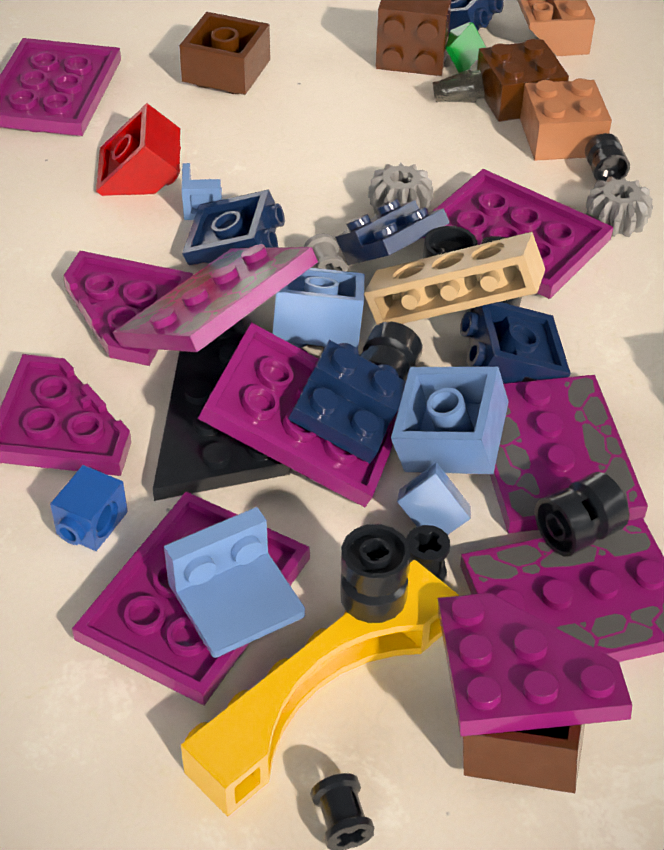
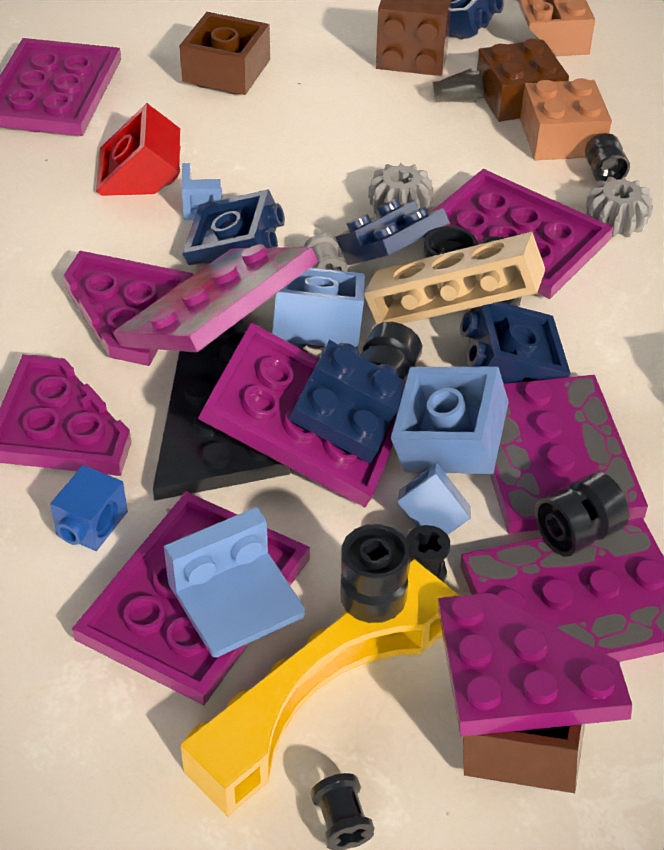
slope [445,22,486,75] -> none

